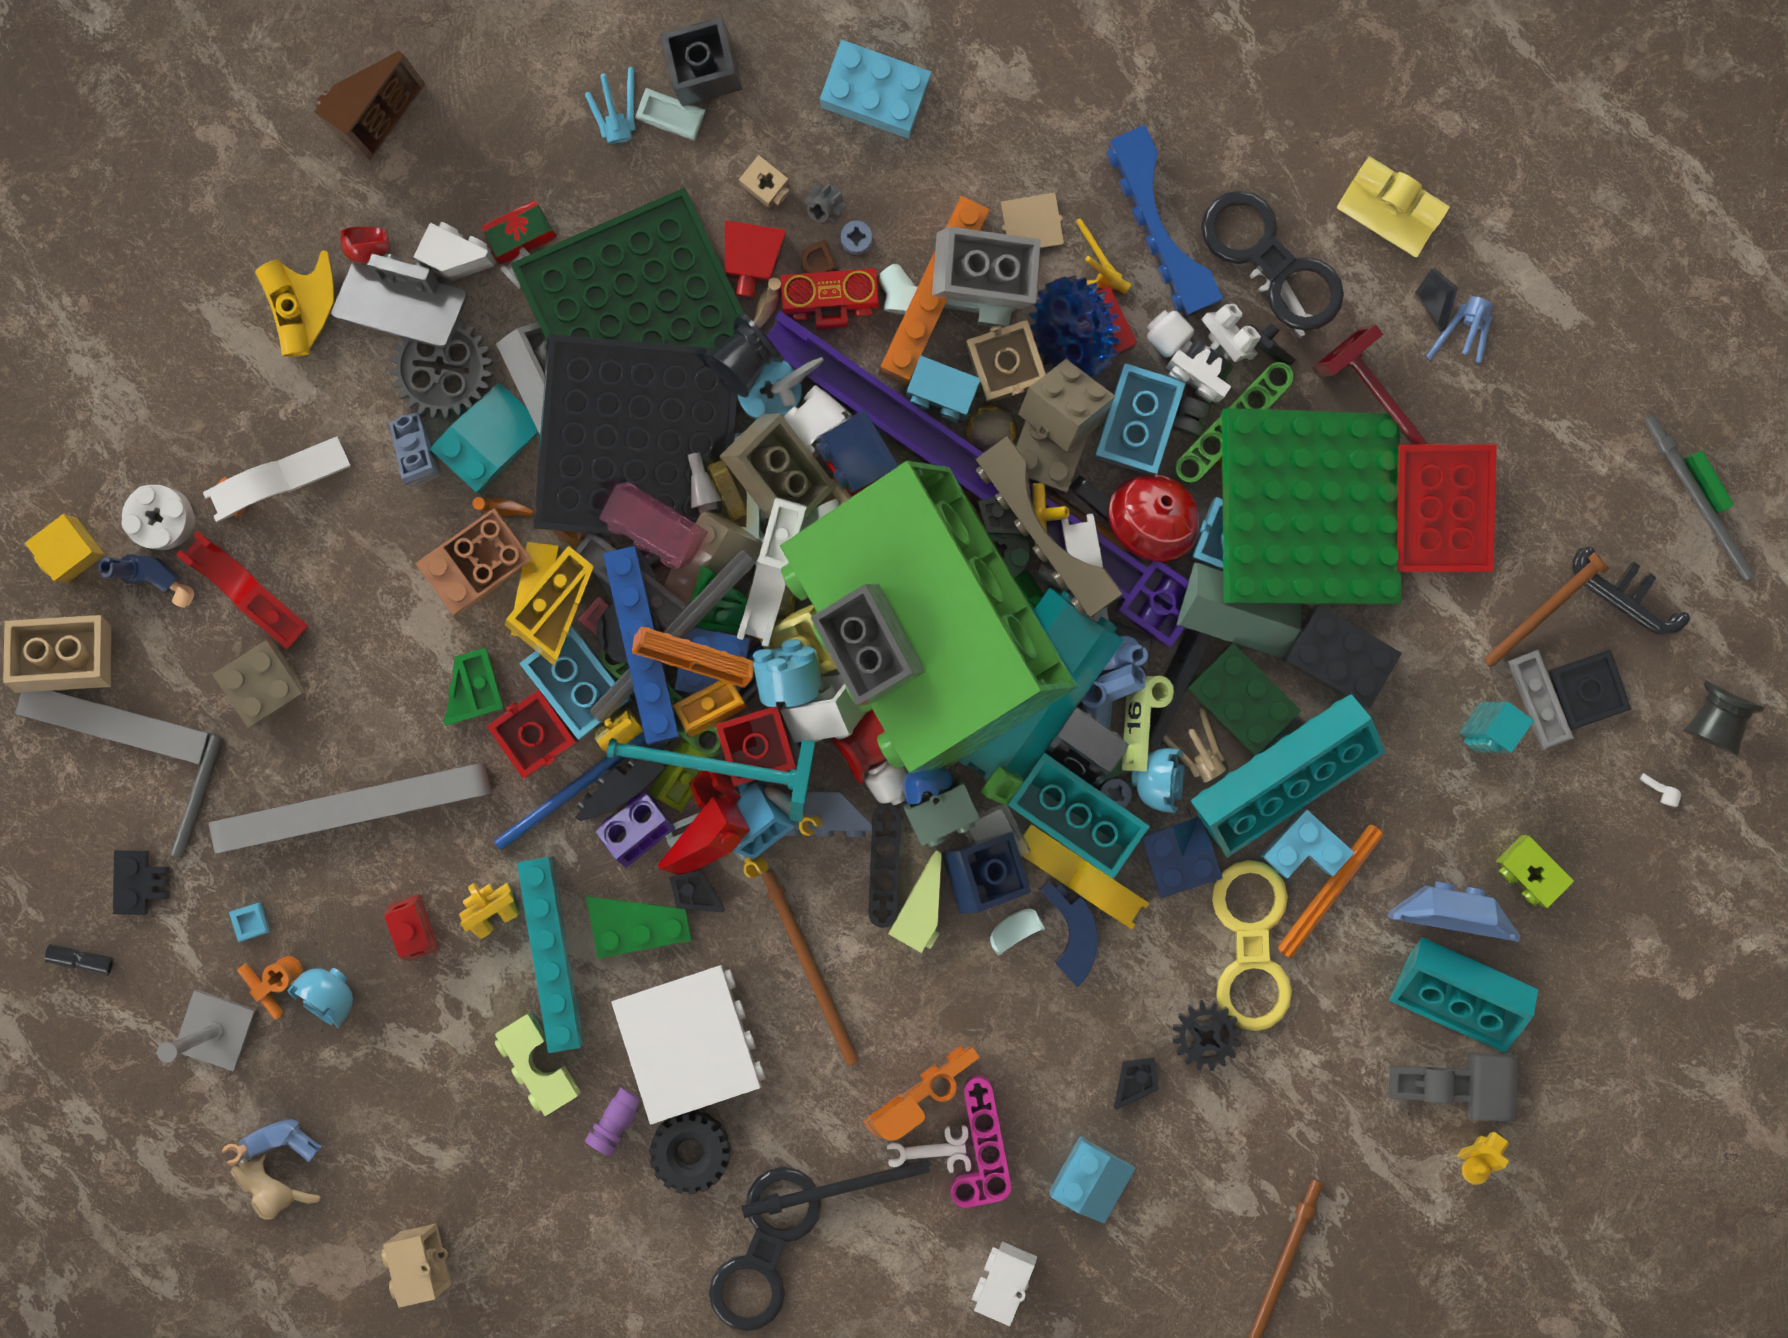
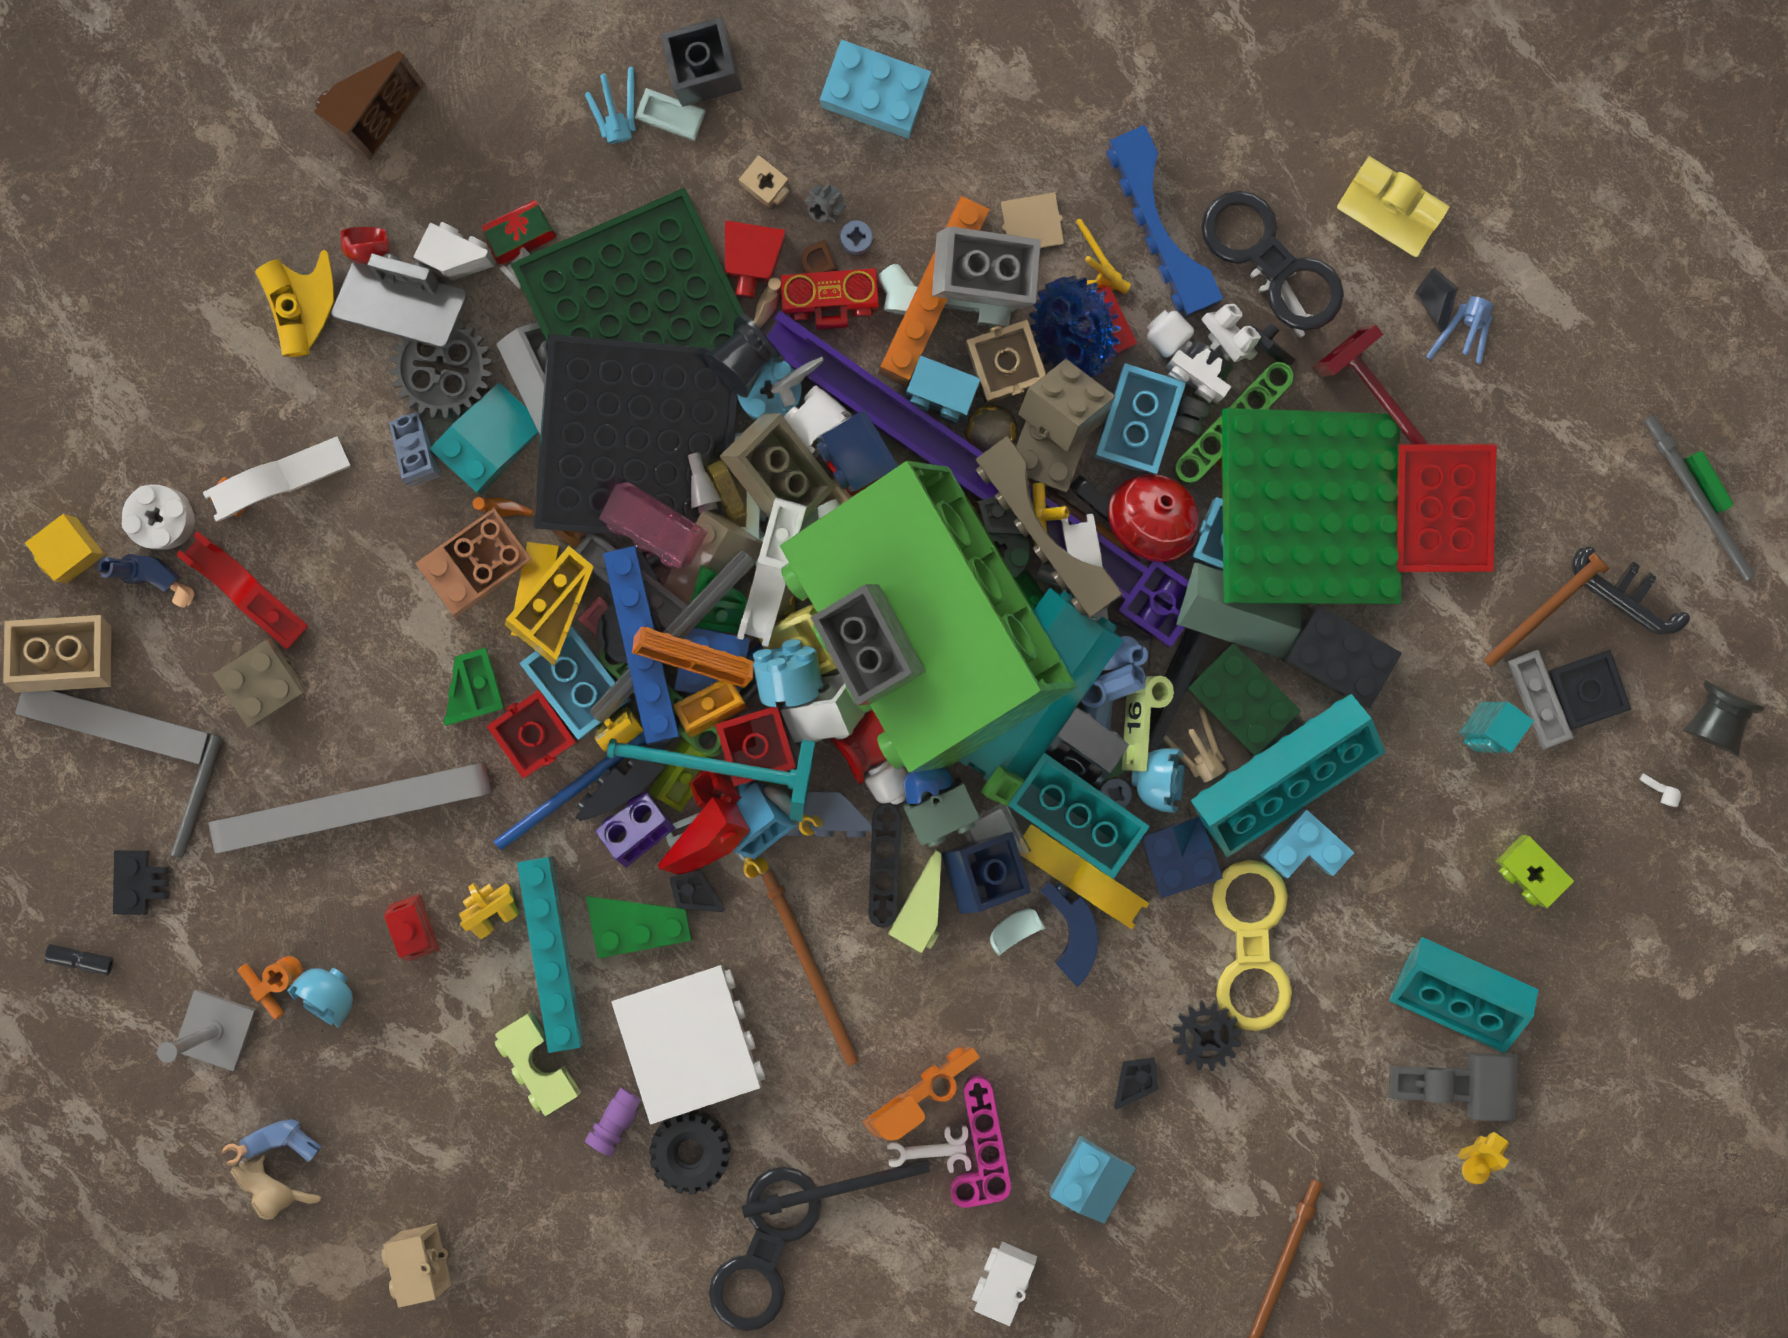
medium azure tile [229,902,271,942] -> none
orange axle [1278,825,1384,958] -> none
medium blue wedge [1388,881,1520,942] -> none

